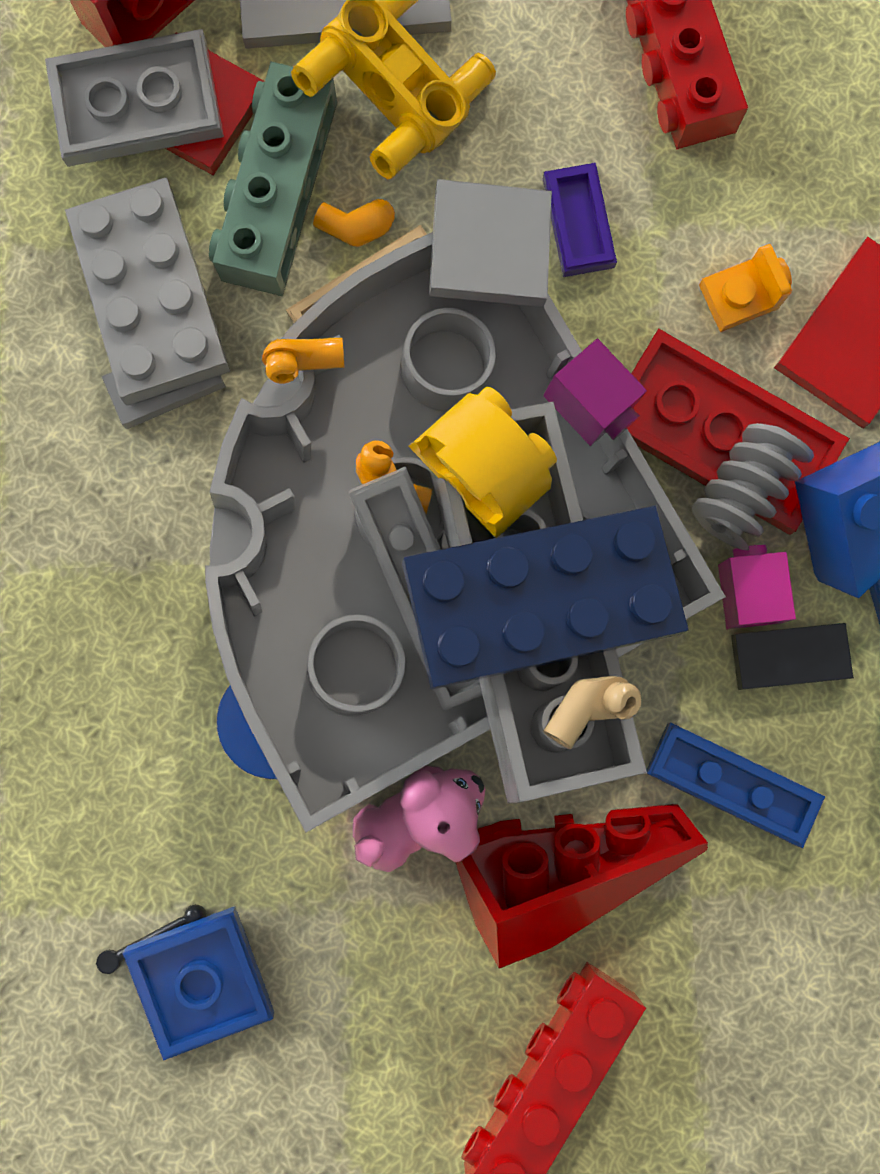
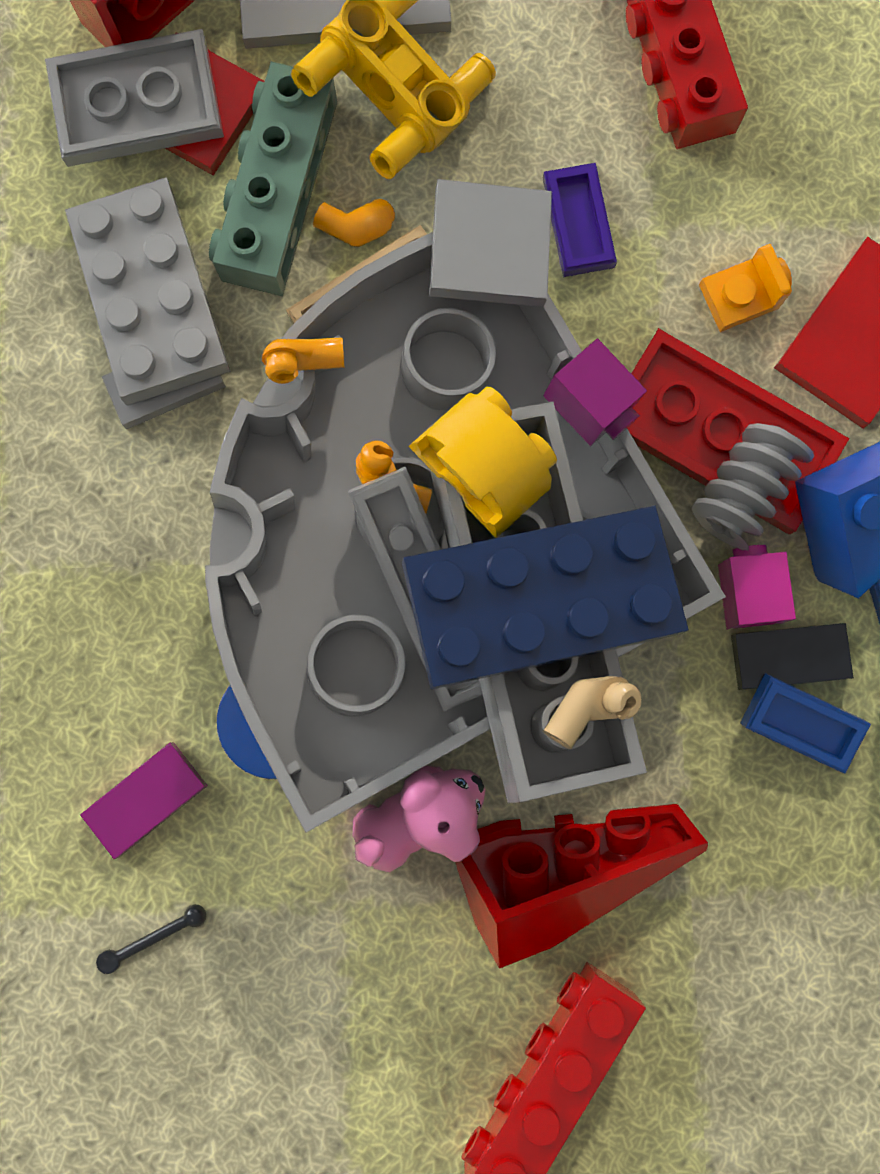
blue tile [123,906,274,1061] -> none
blue tile [646,722,825,848] -> none
none -> magenta tile [80,742,208,860]
none -> blue tile [740,673,871,774]

